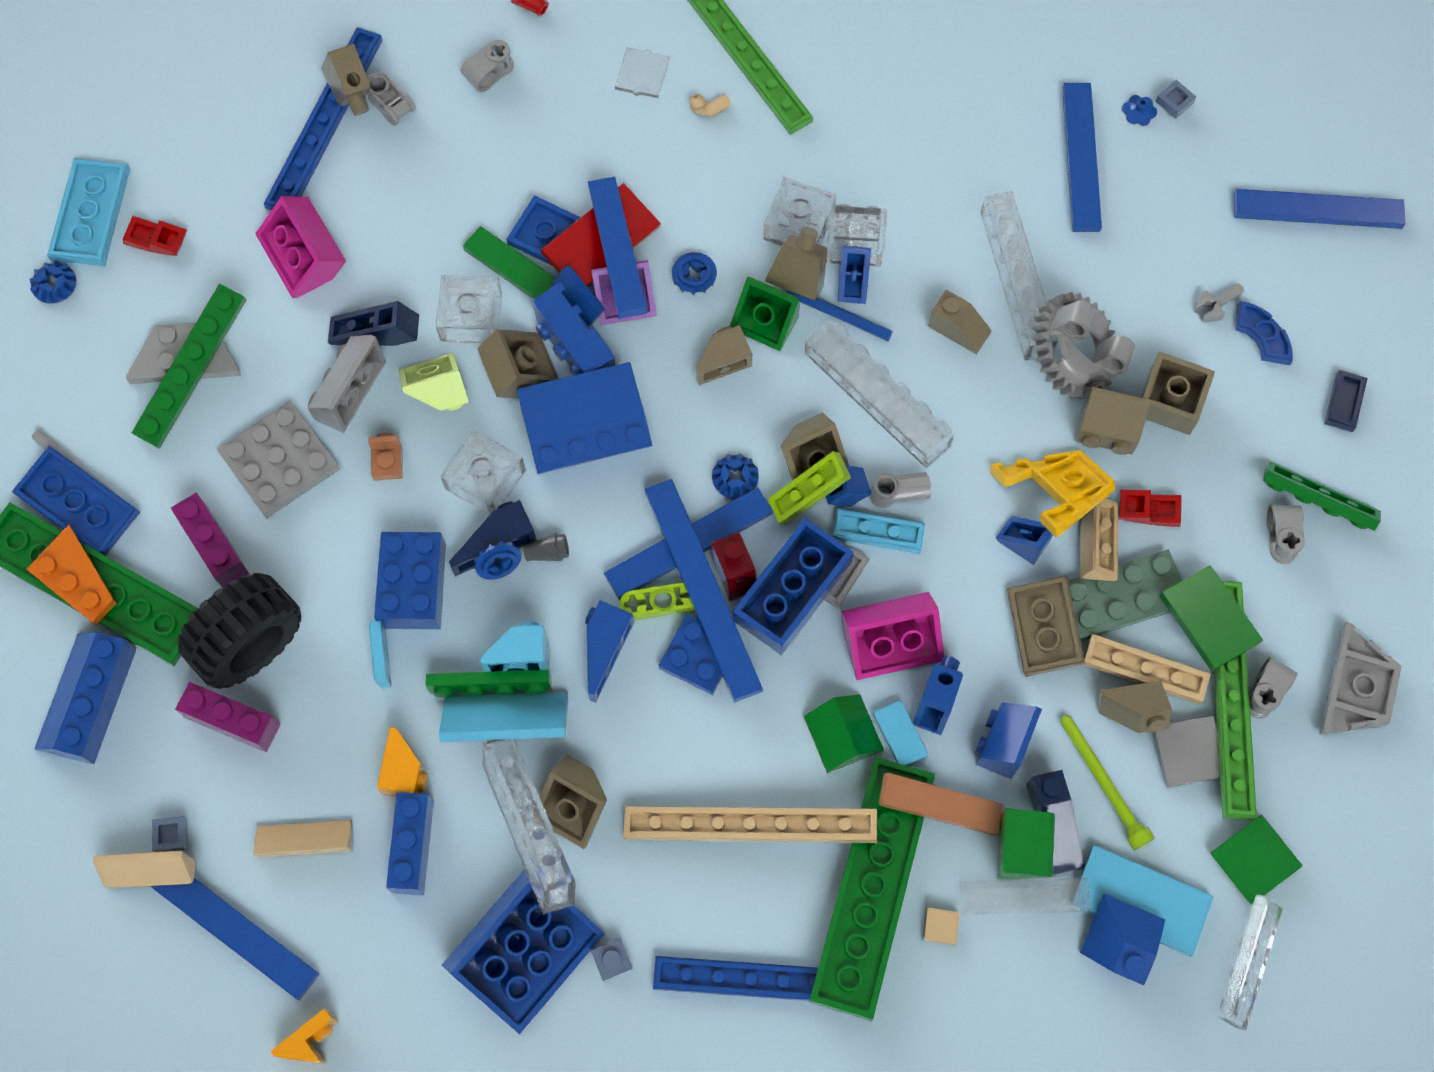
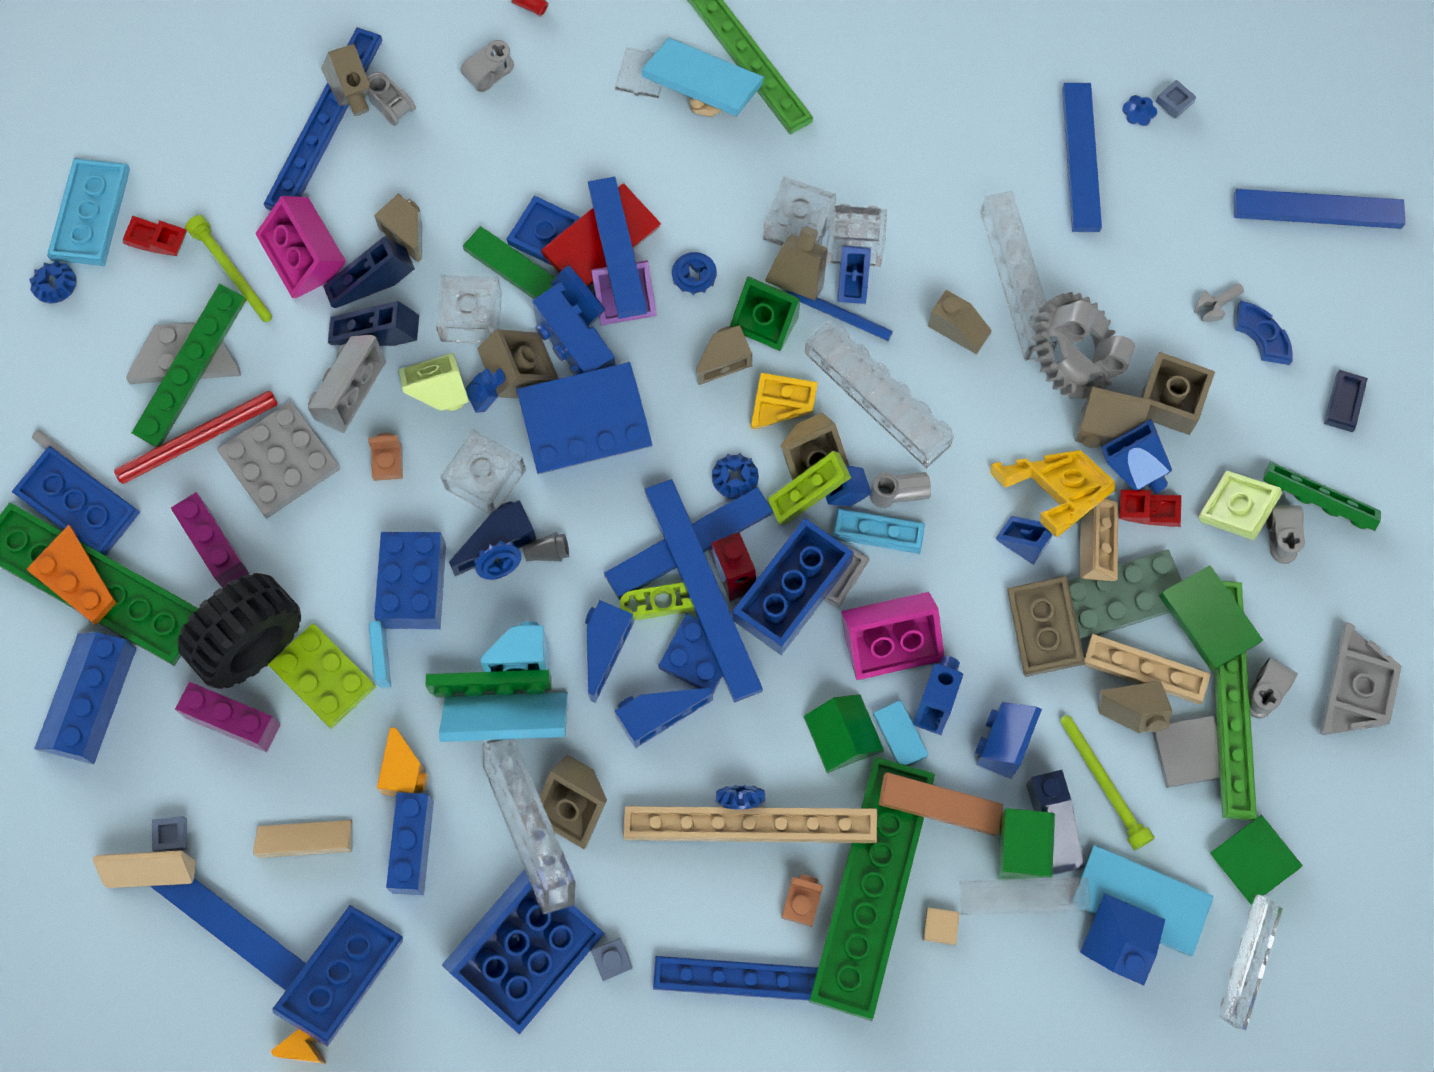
none -> red axle [114,391,277,484]
none -> lime piece [185,215,272,322]
none -> lime plate [268,623,376,729]
none -> blue tile [272,905,403,1047]
none -> dark blue slope [323,236,415,308]
none -> dark tan slope [374,194,422,262]
none -> blue plate [465,369,506,413]
none -> blue slope [615,688,713,748]
none -> medium azure tile [642,38,764,116]
none -> blue gear [715,785,766,809]
none -> yellow wing [751,373,818,429]
none -> nougat bracket [781,875,823,927]
none -> blue torso [1101,419,1172,493]
none -> yellowish green tile [1198,470,1282,540]

